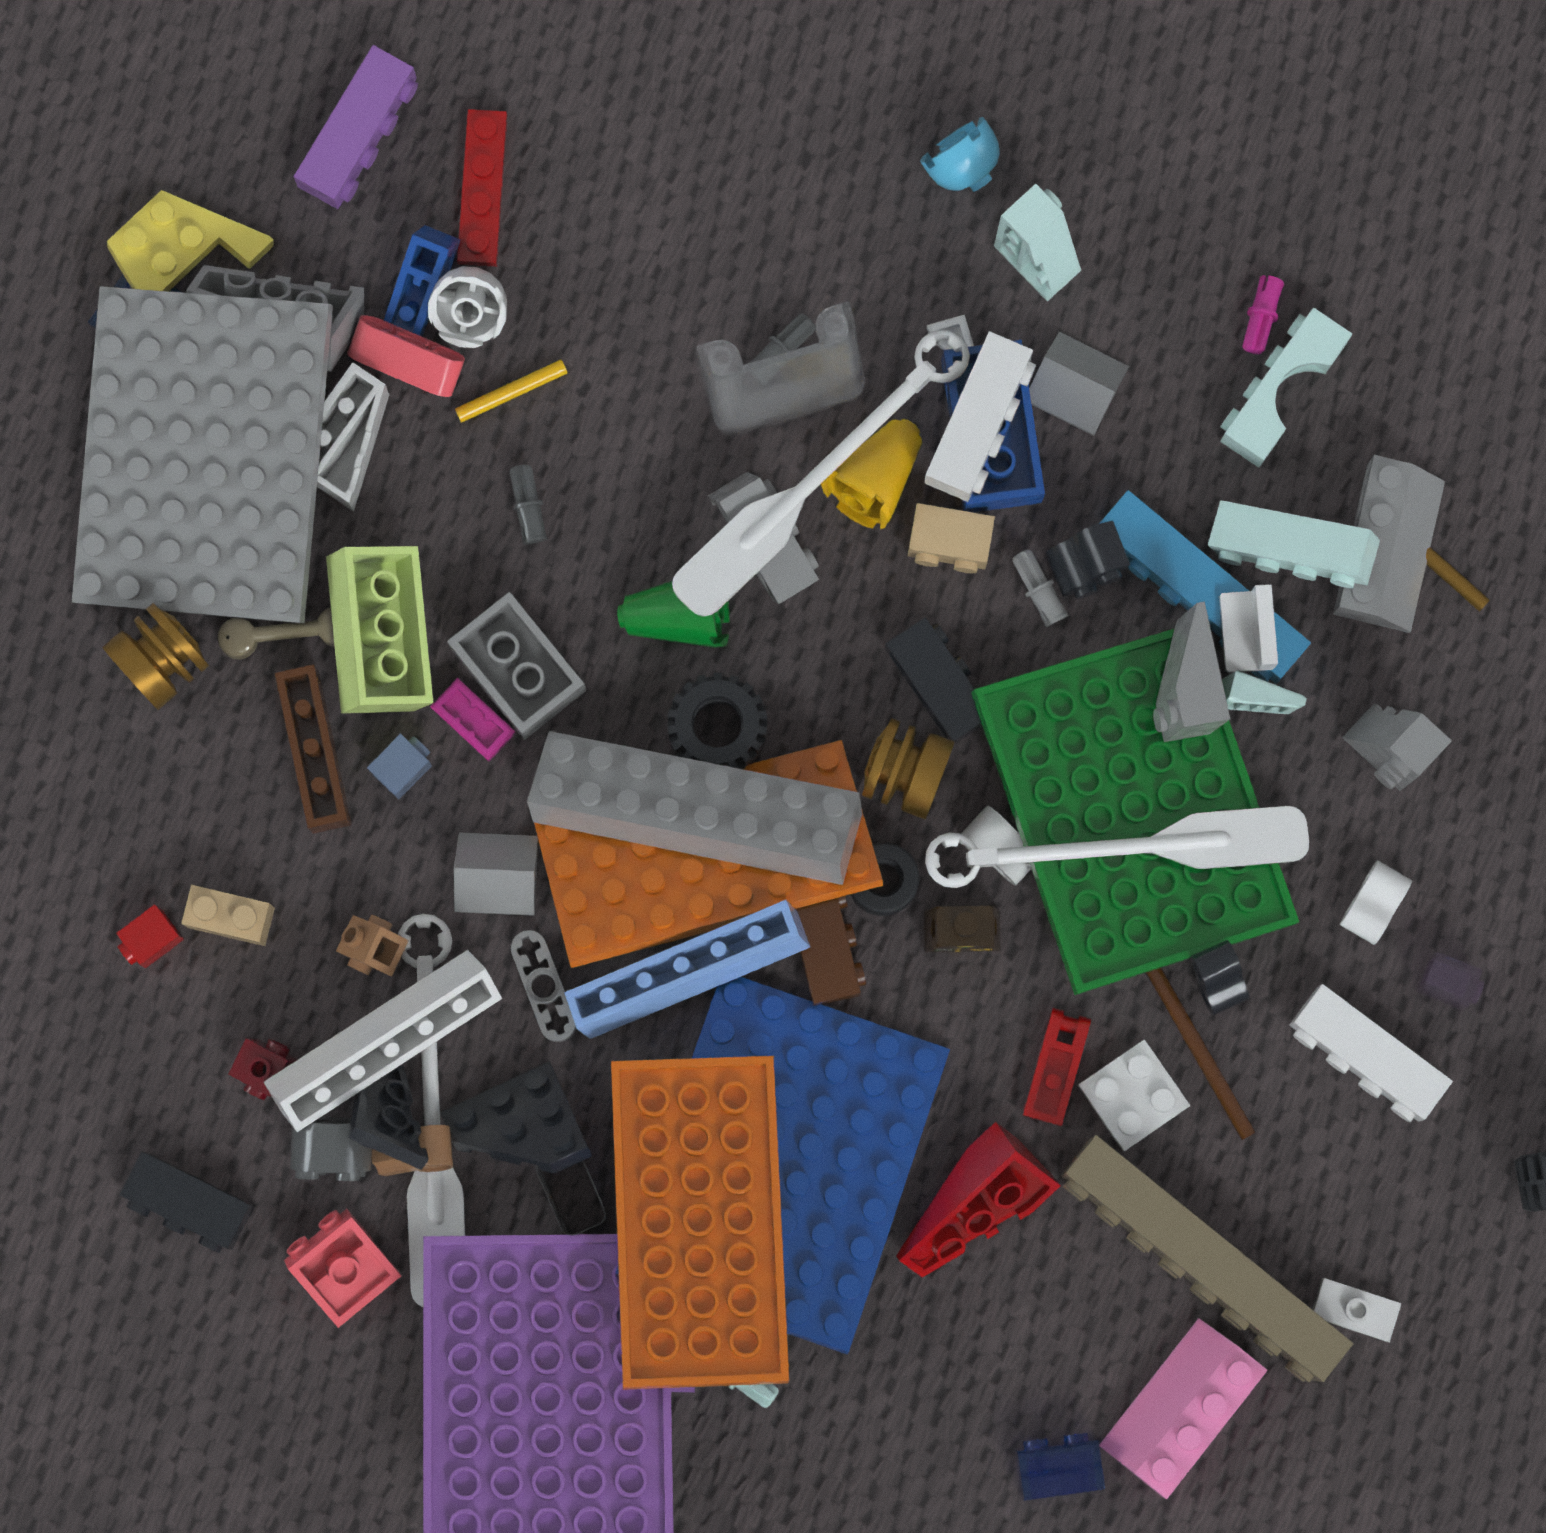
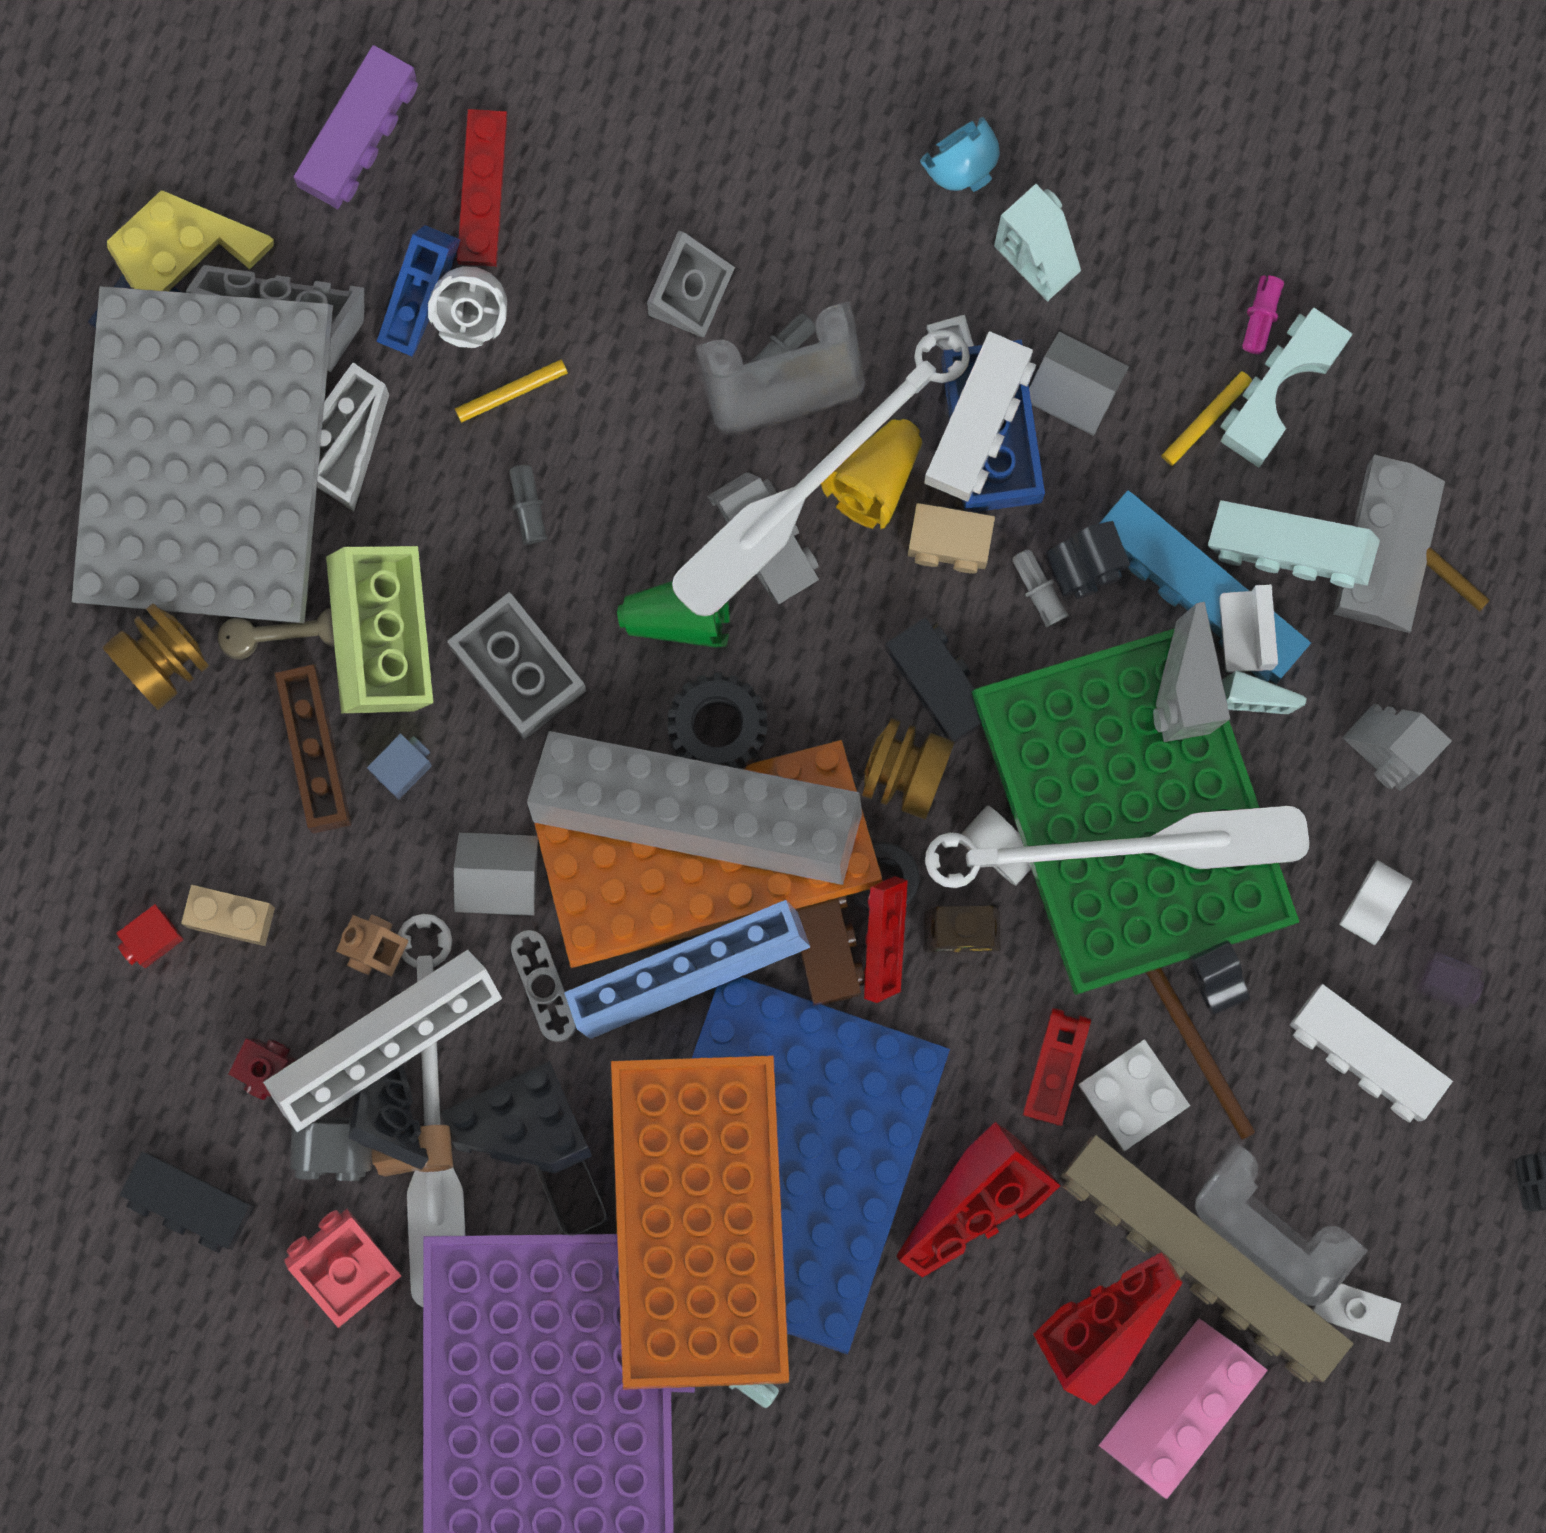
coral beam [347,315,465,397] -> none
dark pink plate [430,678,516,762] -> none
clear blue brick [1015,1432,1105,1501] -> none
none -> light grey slope [647,231,735,337]
none -> red plate [864,876,908,1003]
none -> red wedge [1033,1252,1183,1406]
none -> yellow bar [1161,371,1252,466]
none -> clear windscreen [1195,1140,1368,1306]

